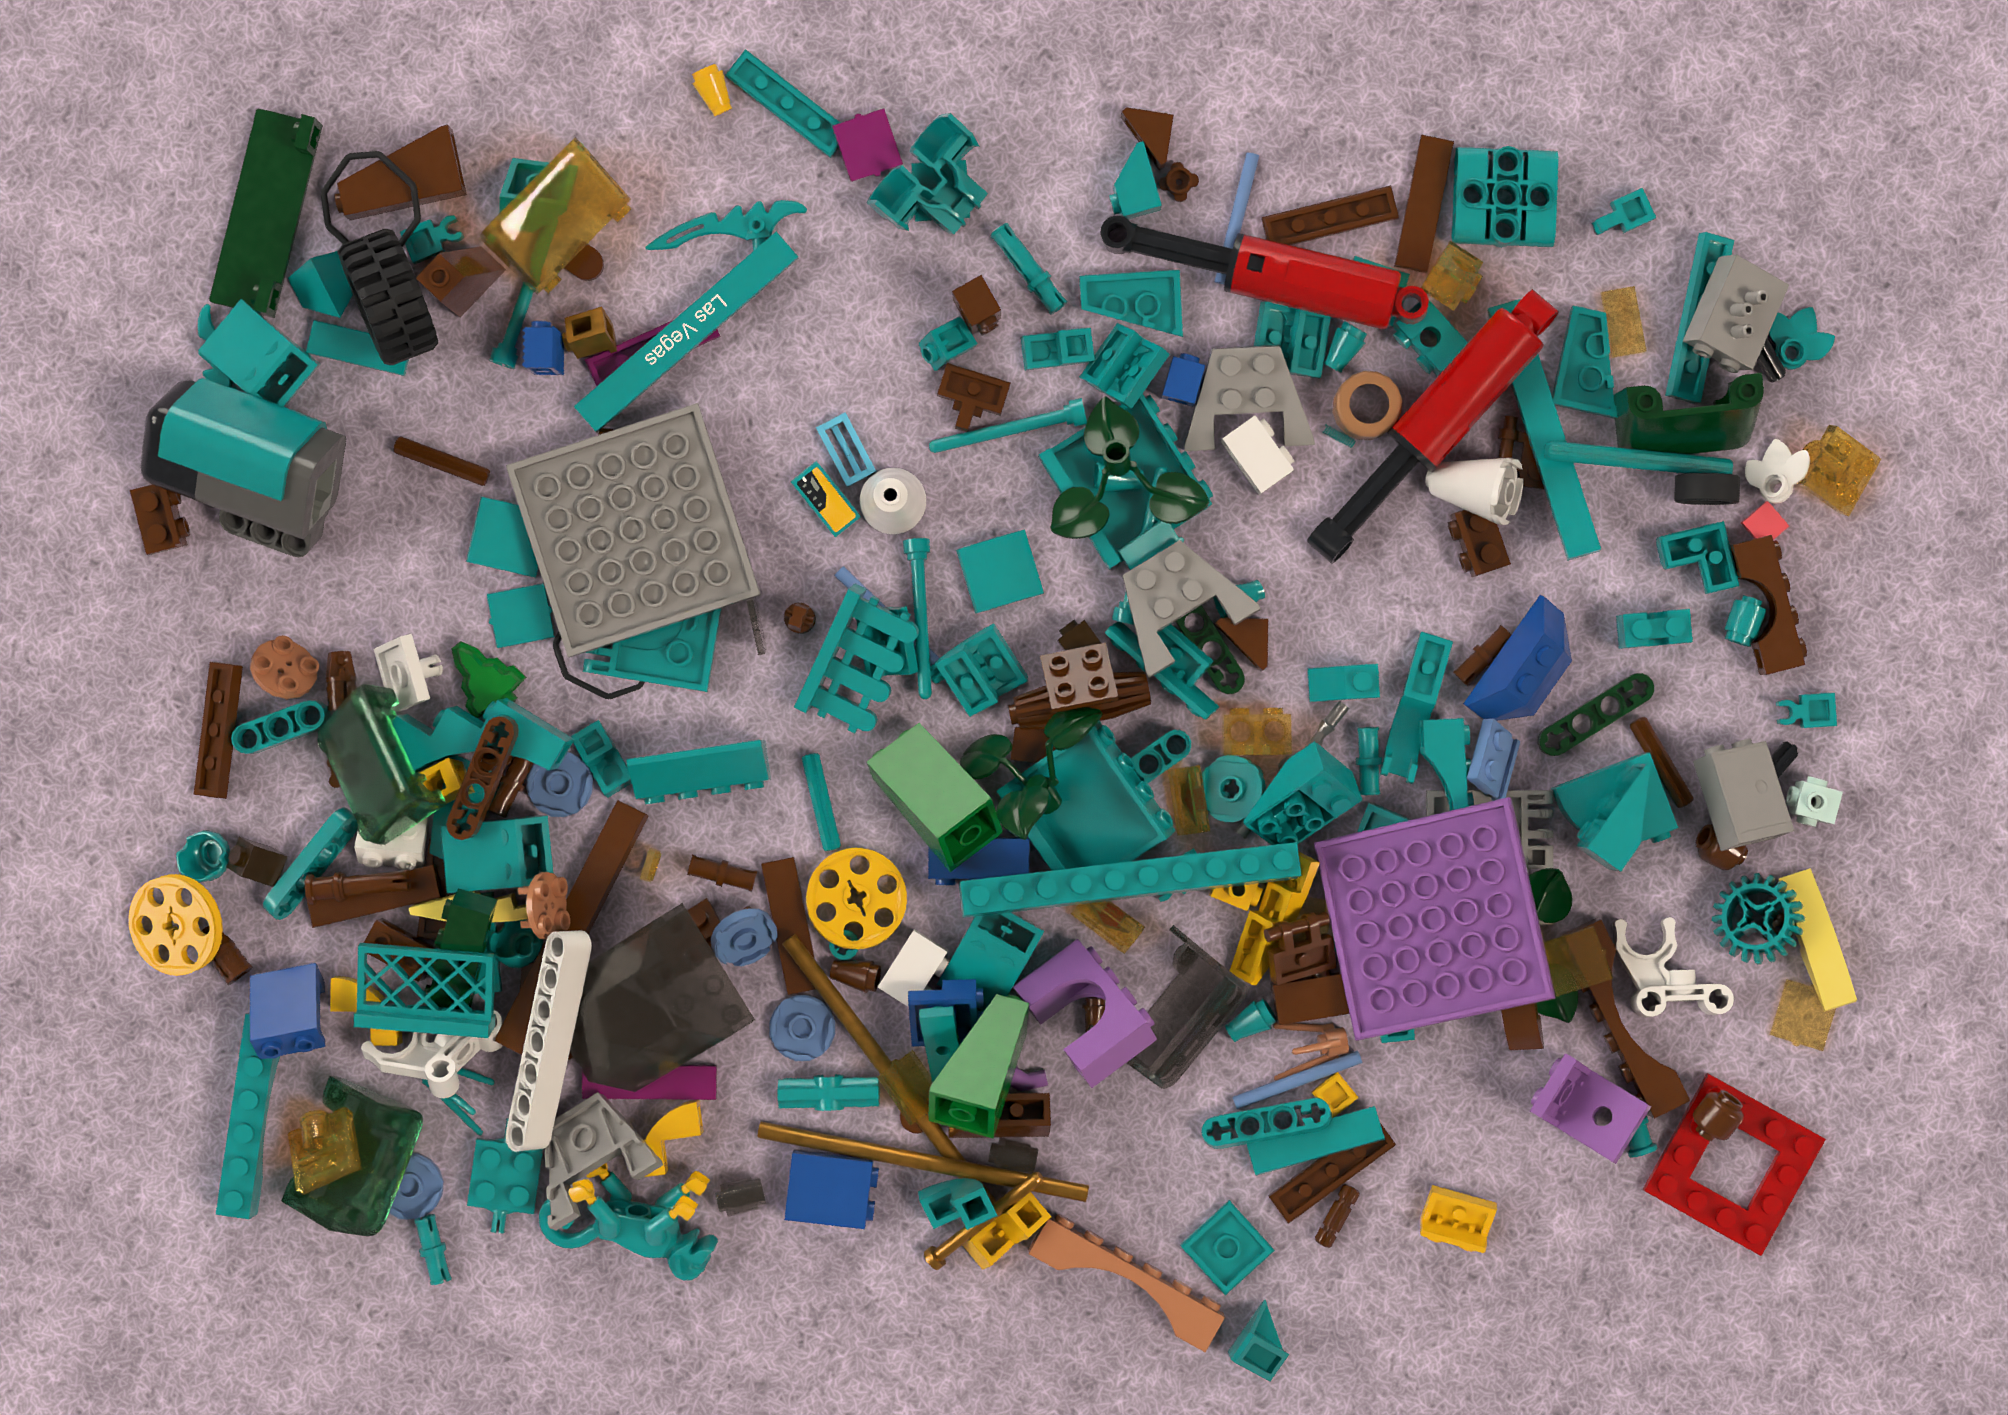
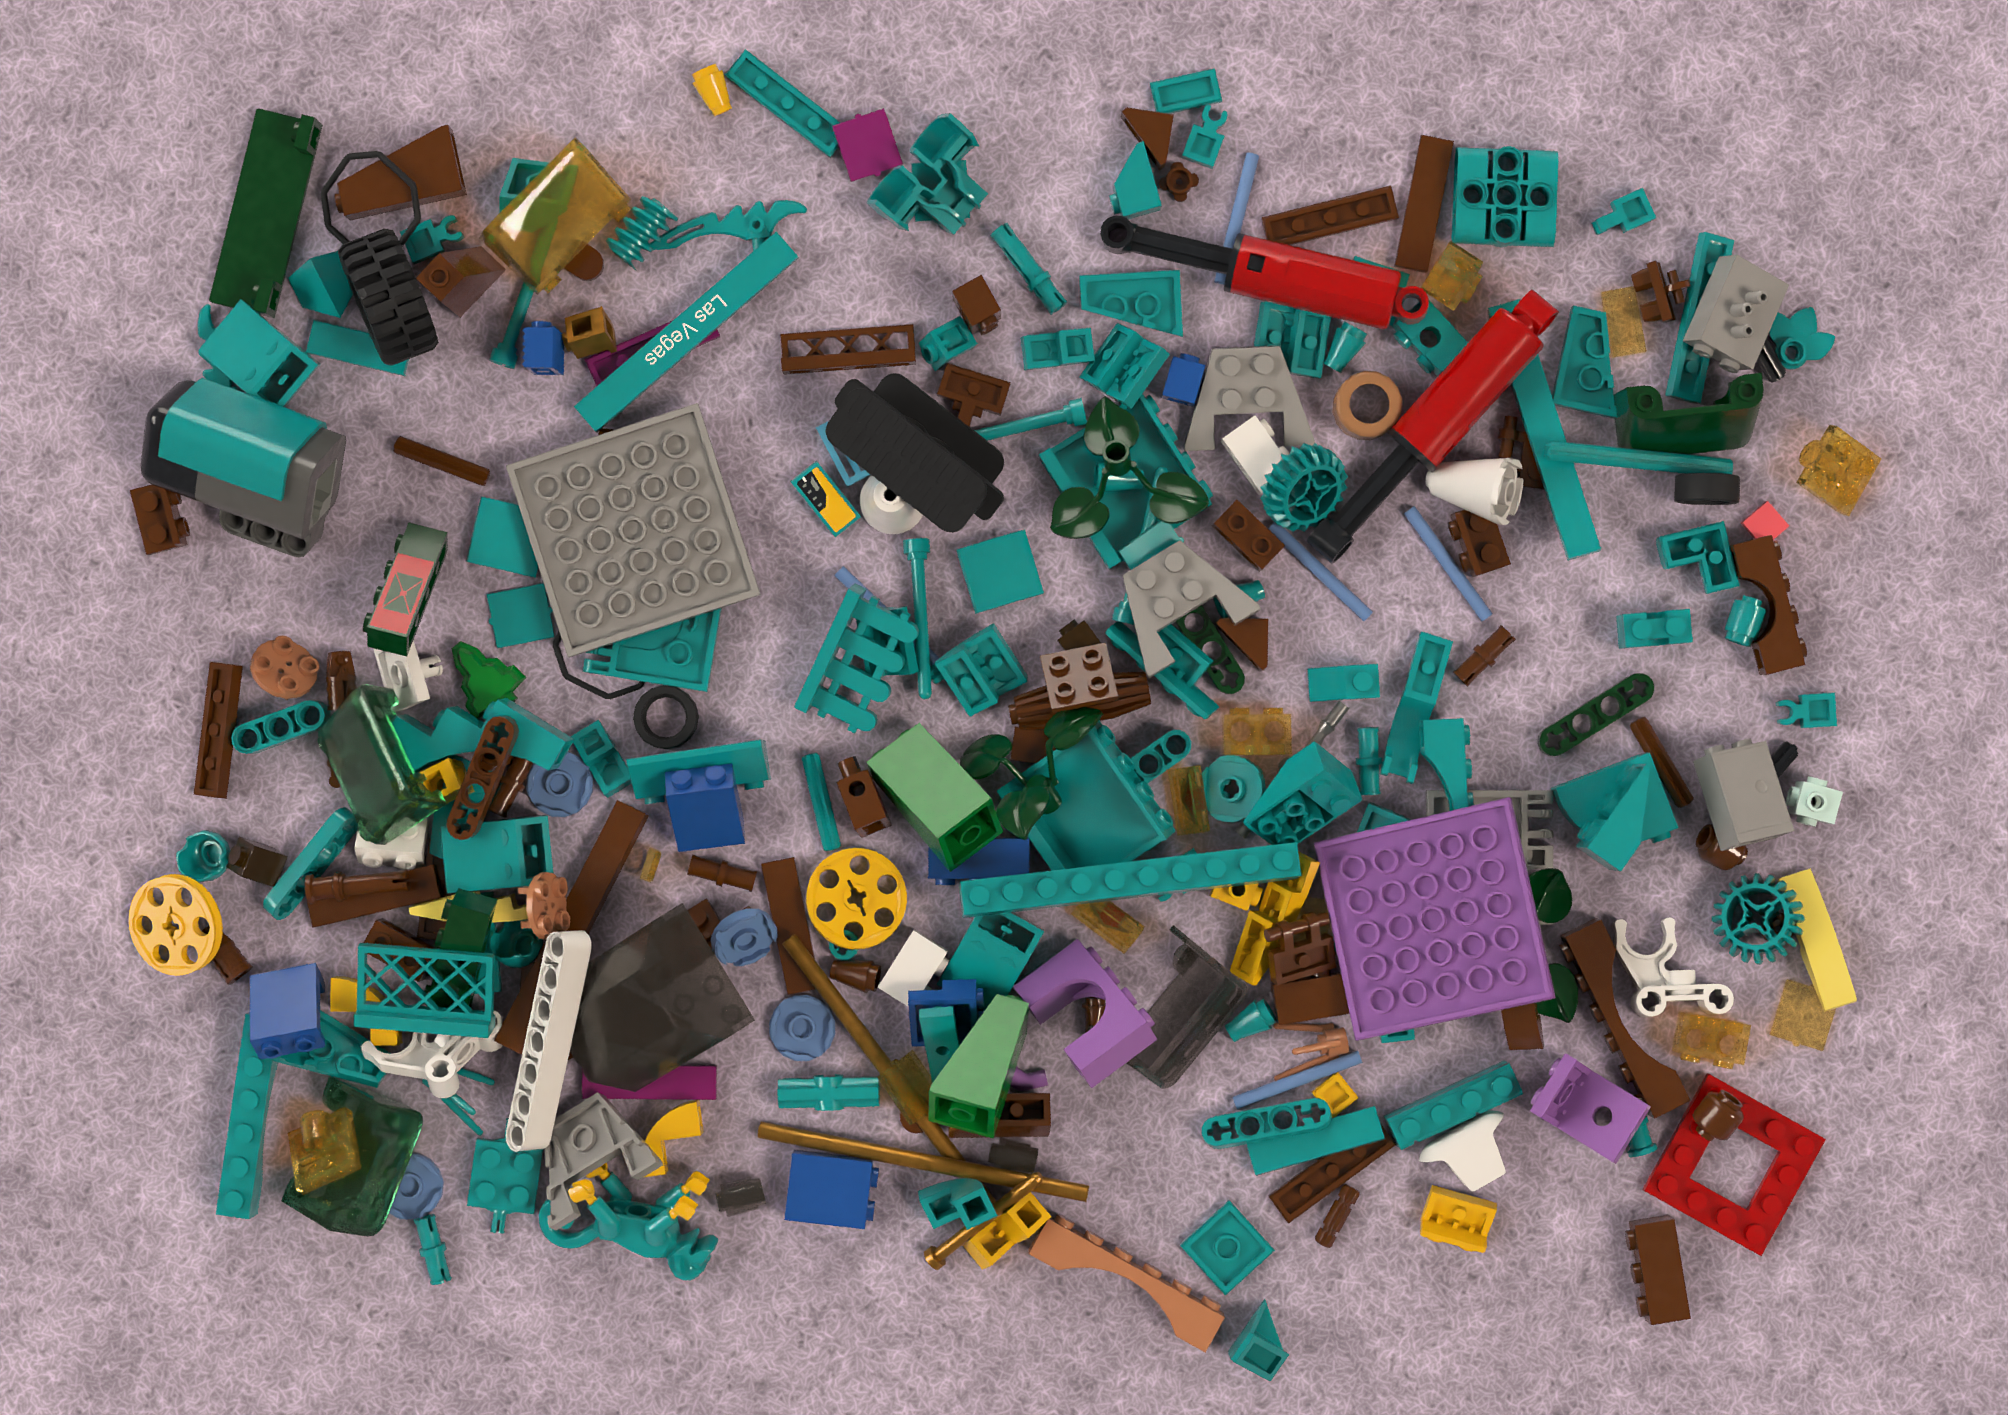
clear smoke piece [746,597,767,655] -> none
reddish brown hinge [784,603,816,634] -> none
teal leg [1323,424,1356,448] -> none
blue wedge [1463,595,1572,721] -> none
medium blue plate [1467,719,1520,801] -> none
clear yellow piece [1543,926,1613,996] -> none
white plate [1745,439,1810,504] -> none
none -> teal wing [273,1010,391,1088]
none -> brick [363,522,448,657]
none -> teal piece [605,196,678,270]
none -> black tyre [633,685,699,749]
none -> blue brick [665,763,745,852]
none -> reddish brown fence [780,324,916,375]
none -> black piece [826,373,1004,533]
none -> reddish brown torso [836,756,892,838]
none -> teal tile [1150,68,1222,114]
none -> teal plate [1181,104,1228,169]
none -> reddish brown brick [1212,499,1285,572]
none -> teal gear [1260,443,1348,532]
none -> medium blue bar [1268,522,1373,621]
none -> teal brick [1383,1060,1523,1150]
none -> medium blue bar [1404,506,1493,621]
none -> white piece [1419,1110,1506,1191]
none -> reddish brown brick [1625,1215,1691,1325]
none -> reddish brown hips [1631,261,1691,323]
none -> clear yellow brick [1672,1011,1751,1069]

